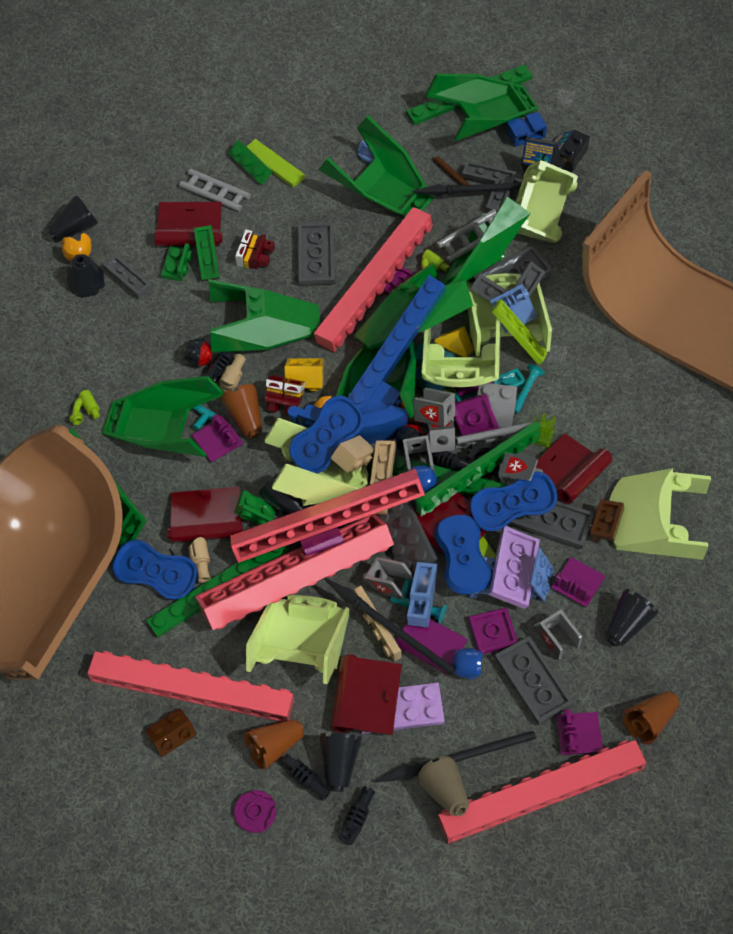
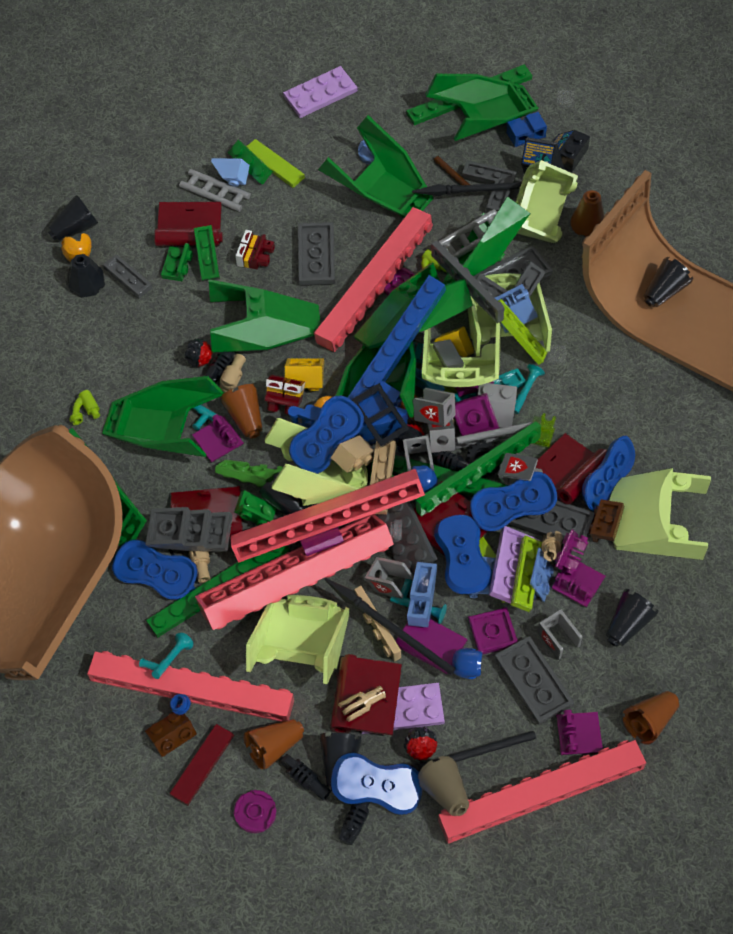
none -> teal piece [139,632,193,679]
none -> dark grey slope [146,507,233,552]
none -> blue plate [170,694,191,715]
none -> dark red tile [170,724,234,806]
none -> light blue slope [211,158,250,187]
none -> bright green wing [215,459,283,487]
none -> lavender plate [283,66,358,118]
none -> plate [331,753,422,815]
none -> tan arm [338,686,386,722]
none -> black window [352,383,411,448]
none -> clear tile [390,519,402,542]
none -> red piece [404,726,438,760]
none -> dark grey plate [431,240,505,324]
none -> dark grey tile [433,339,464,368]
none -> lime tile [511,535,542,612]
none -> tan arm [541,531,563,561]
none -> magenta hinge [555,529,589,575]
none -> dark orange cone [570,190,604,237]
none -> blue plate [582,436,635,512]
none -> black cone [644,257,693,307]

